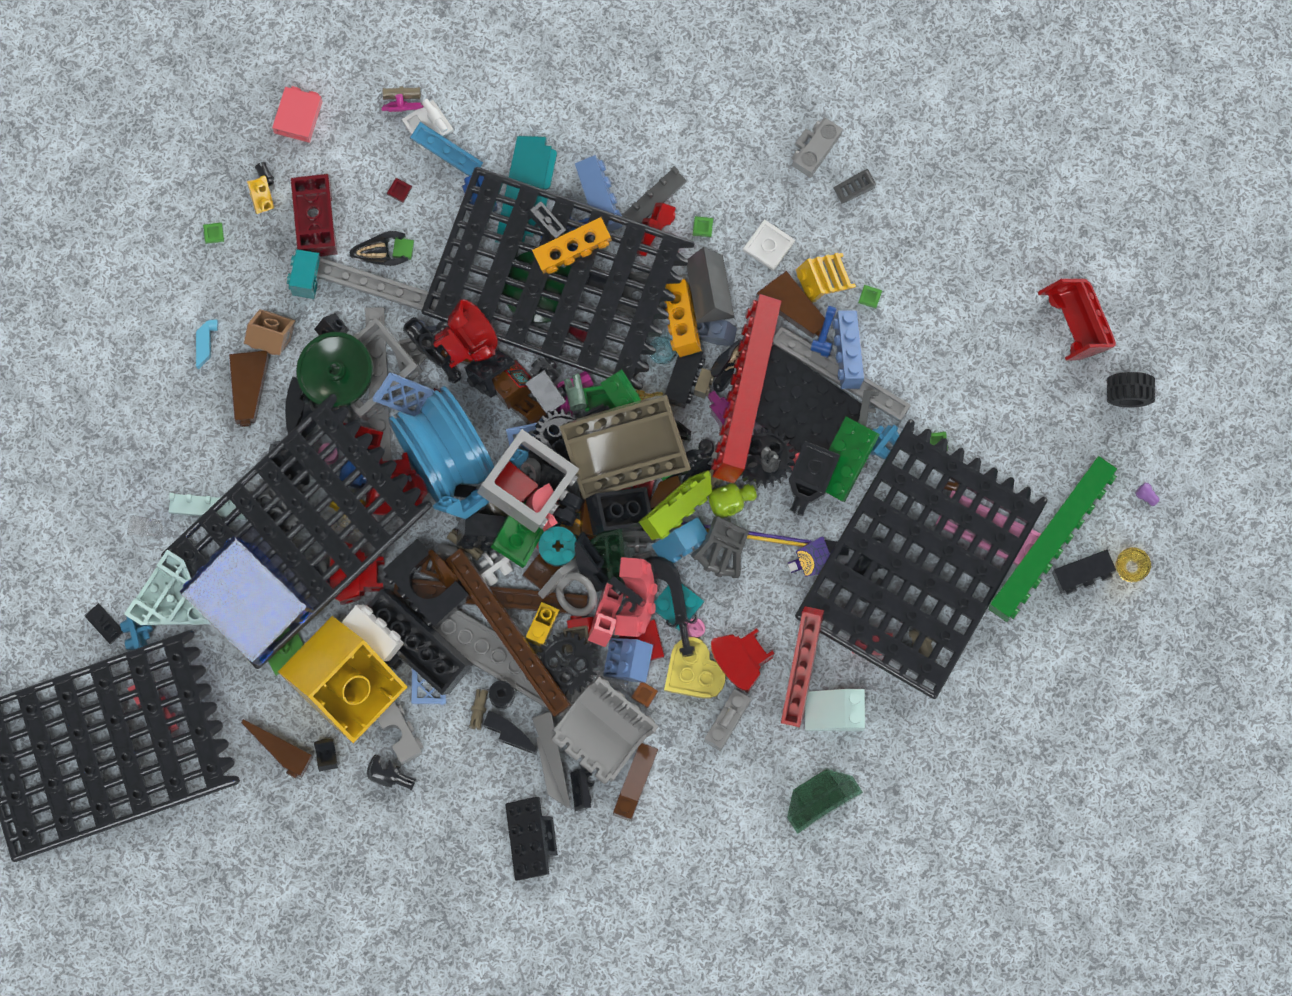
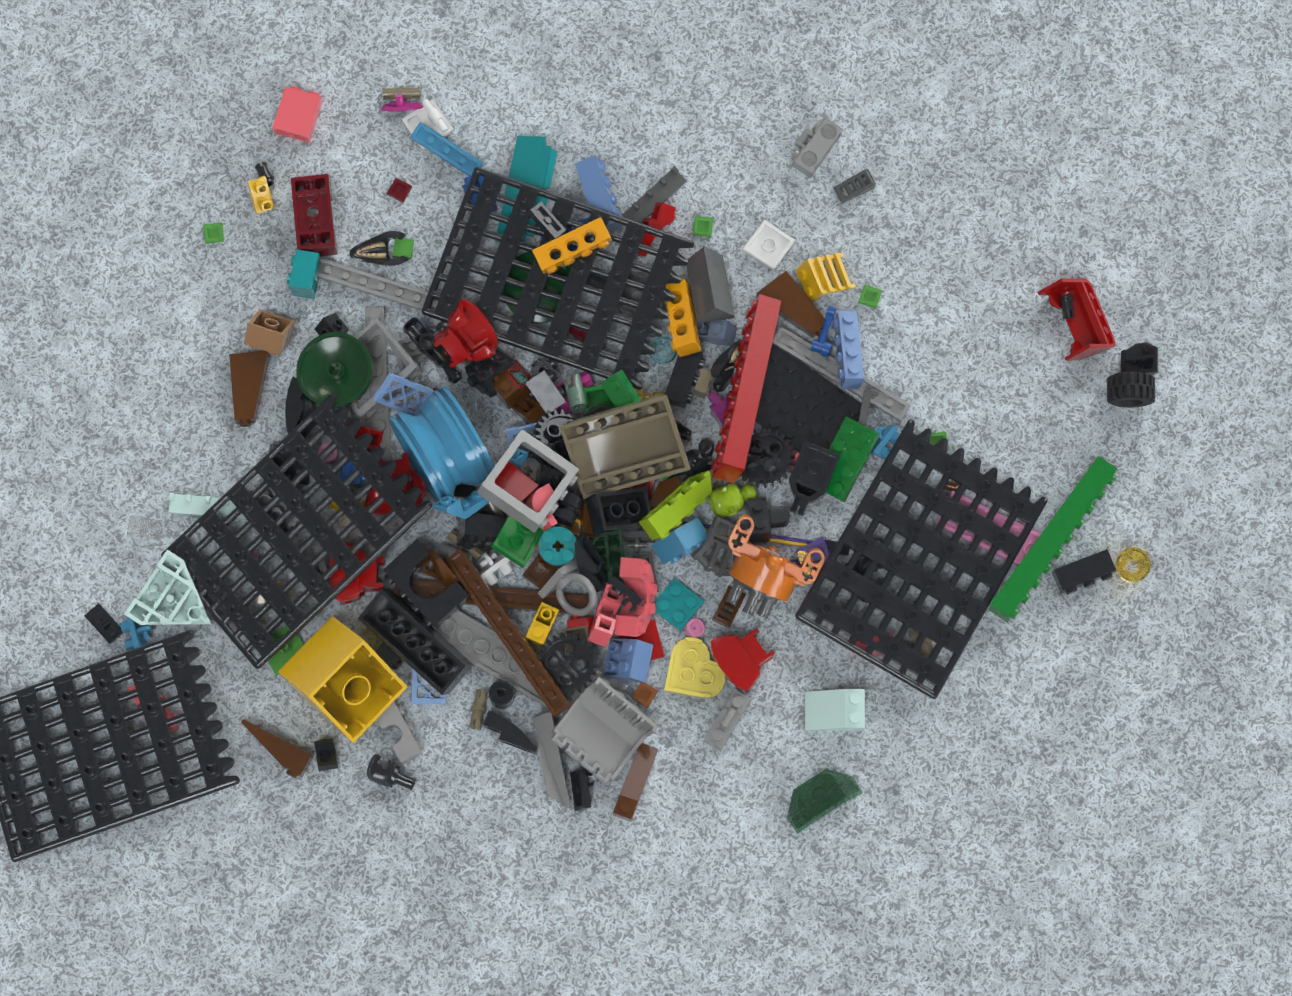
clear blue windscreen [179,536,315,666] -> none
medium azure piece [196,319,218,369] -> none
white brick [342,605,404,662] -> none
black bracket [505,797,558,881] -> none
black sword [649,556,698,657] -> none
dark grey hinge [761,447,779,473] -> none
brick [781,606,824,727] -> none
medium lavender piece [1135,482,1160,506] -> none
none -> reddish brown slope [712,586,746,629]
none -> orange piece [726,514,825,619]
none -> black brick [745,498,790,543]
none -> black pin [1059,295,1075,319]
none -> black slope [1121,342,1158,375]

